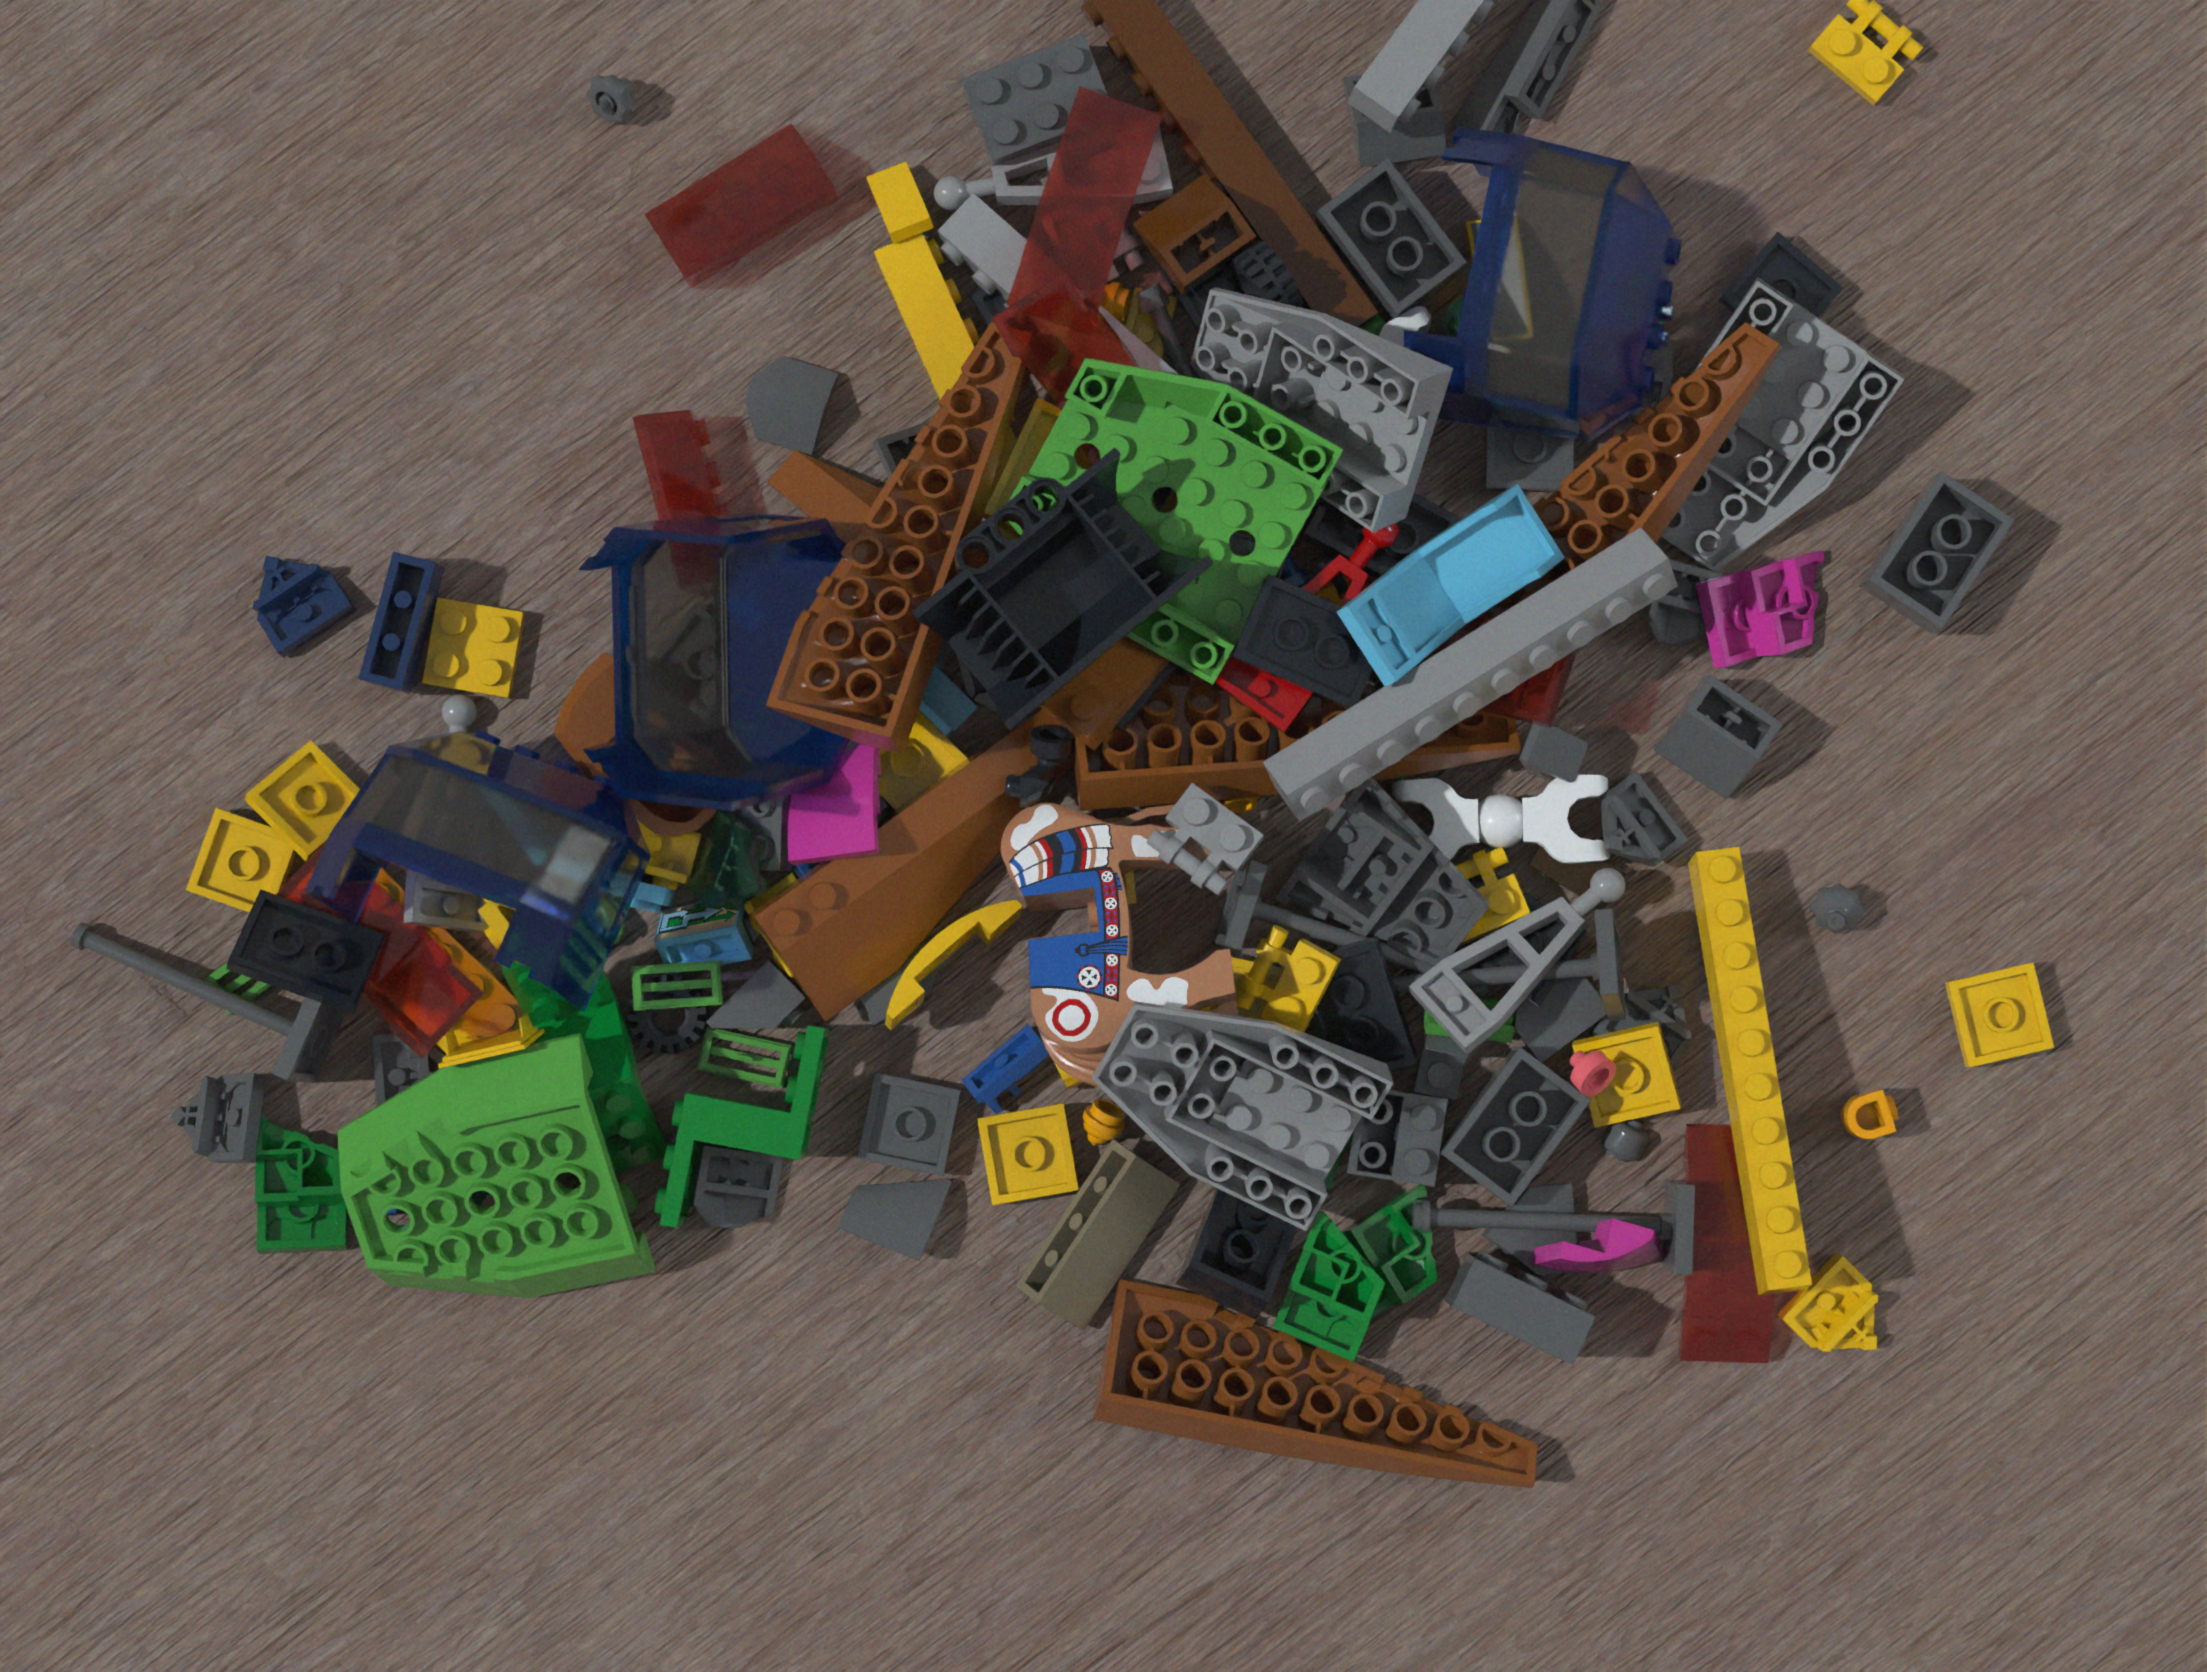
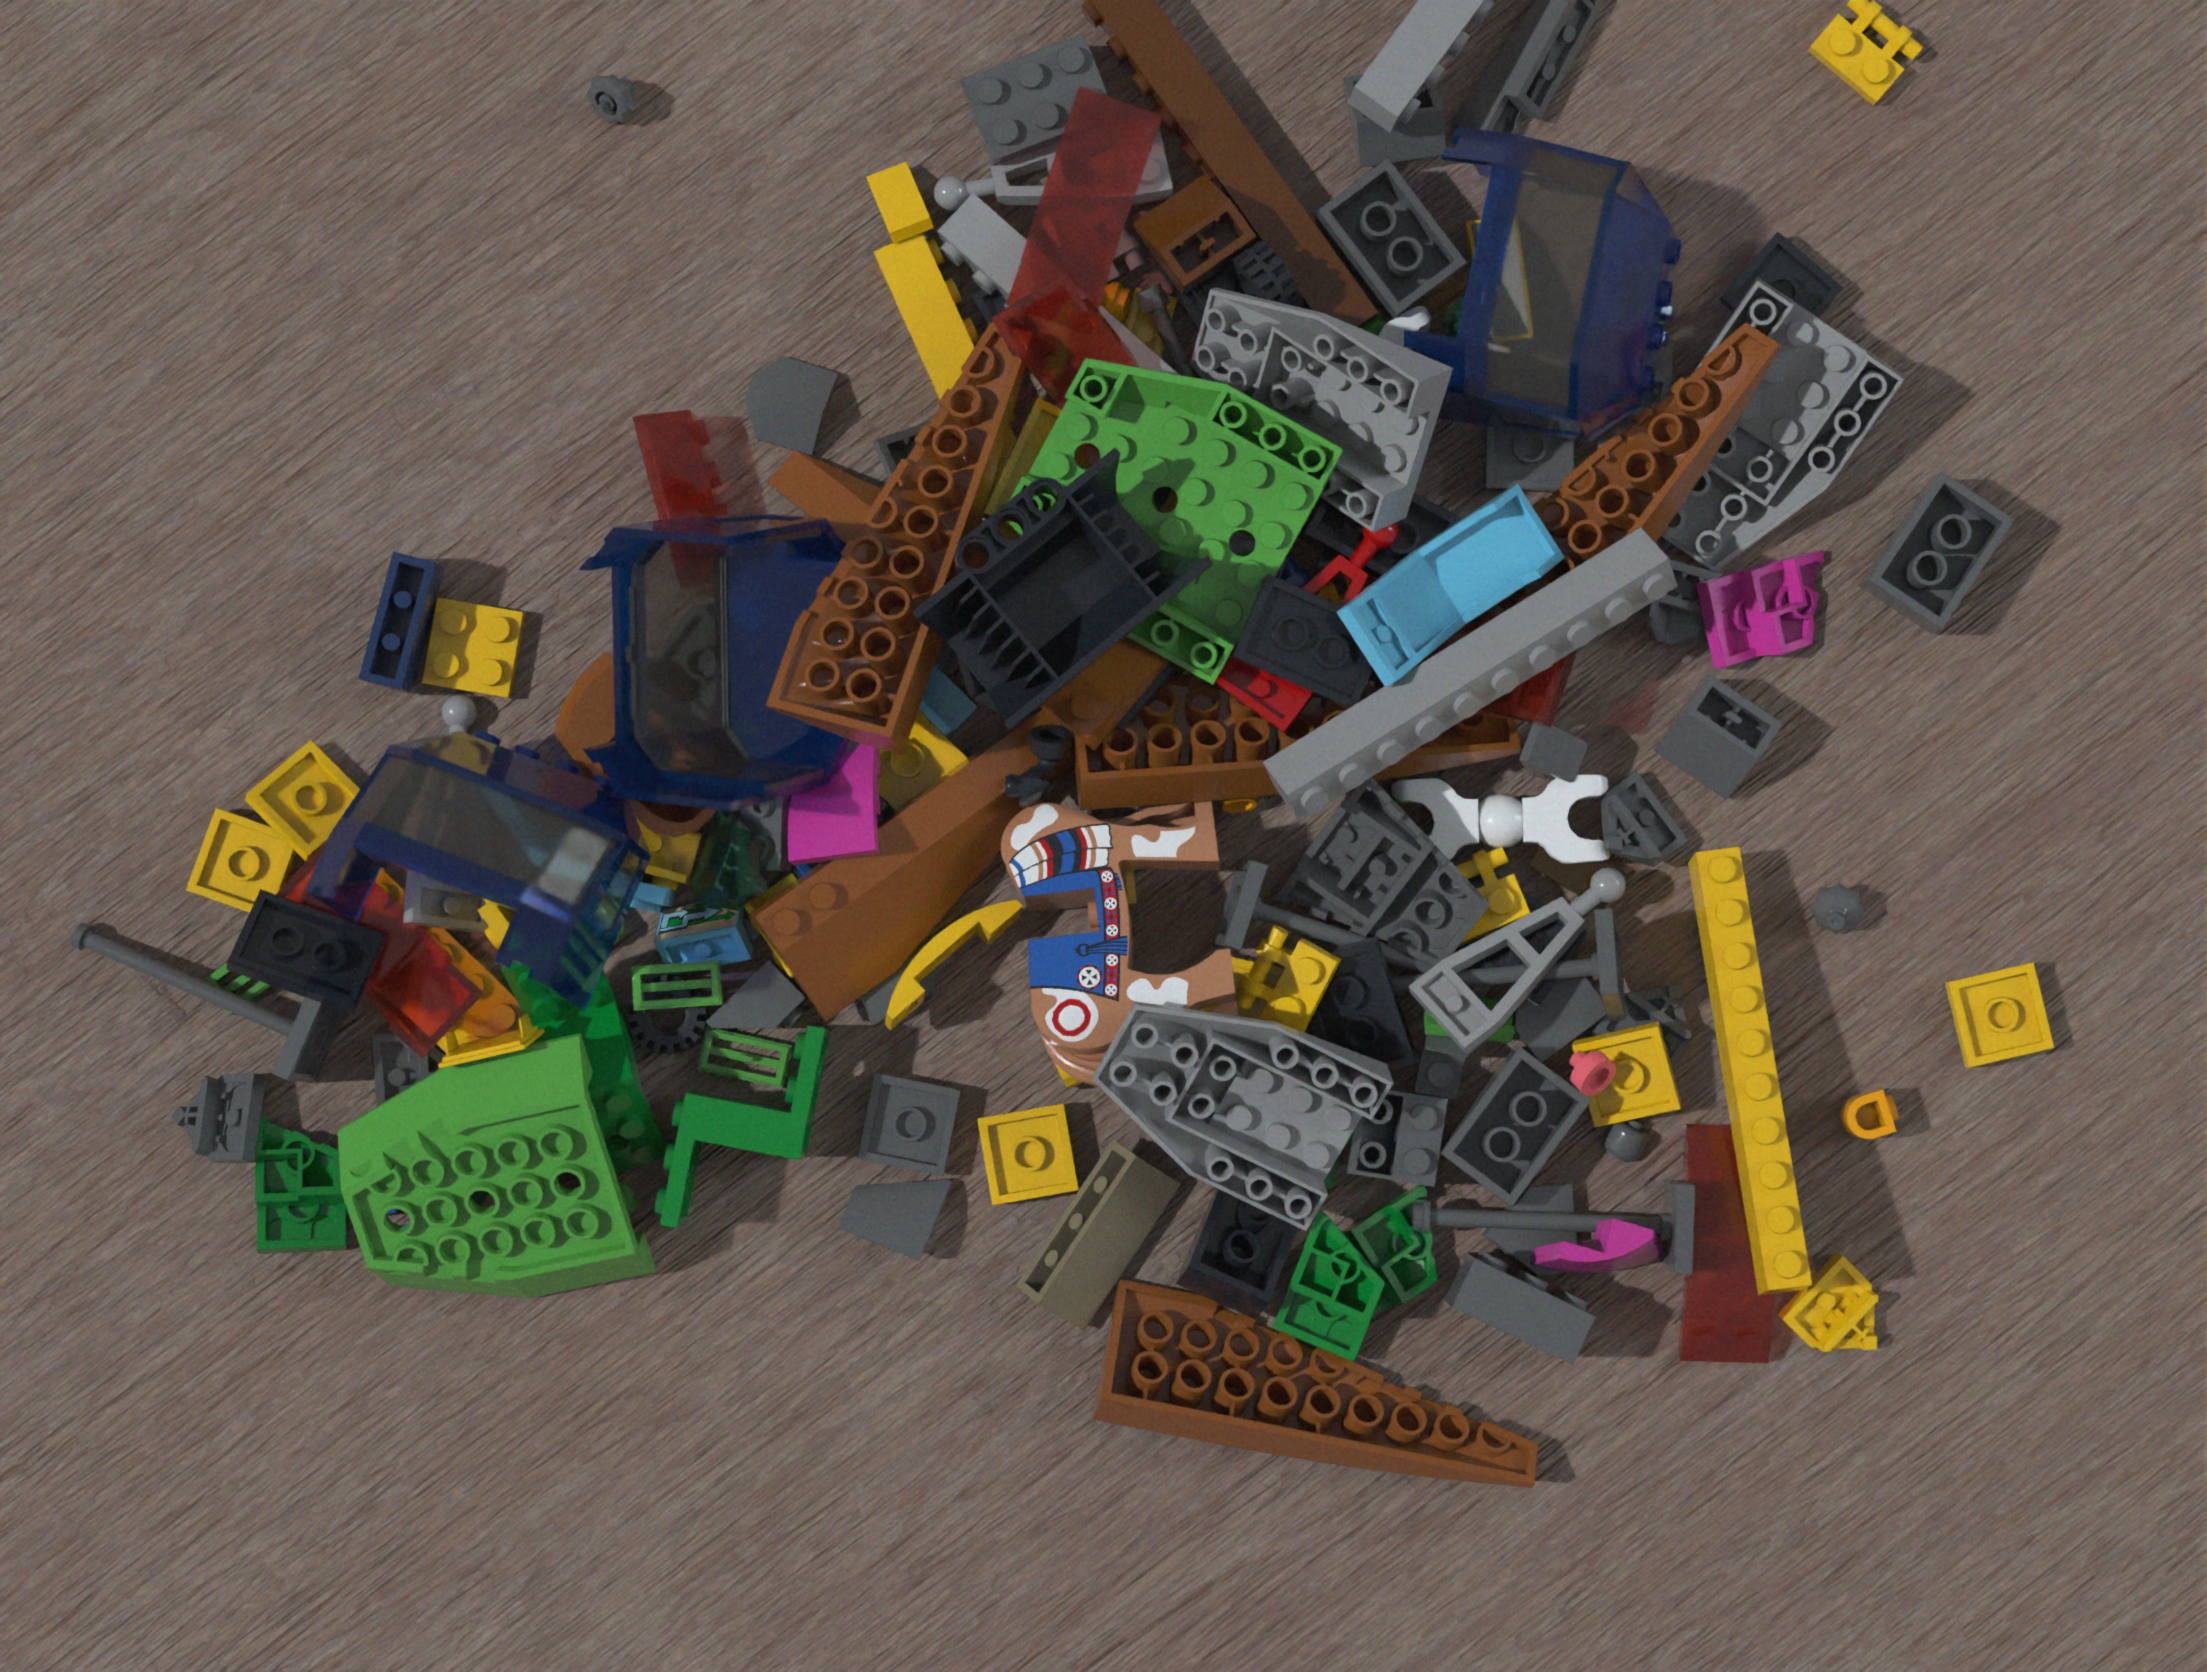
dark blue slope [252,556,356,658] -> none
clear red slope [644,123,838,288] -> none
dark grey slope [690,1144,783,1229] -> none
blue plate [962,1024,1049,1113] -> none
light orange plate [1082,1099,1126,1145] -> none
light grey plate [1147,783,1264,896] -> none

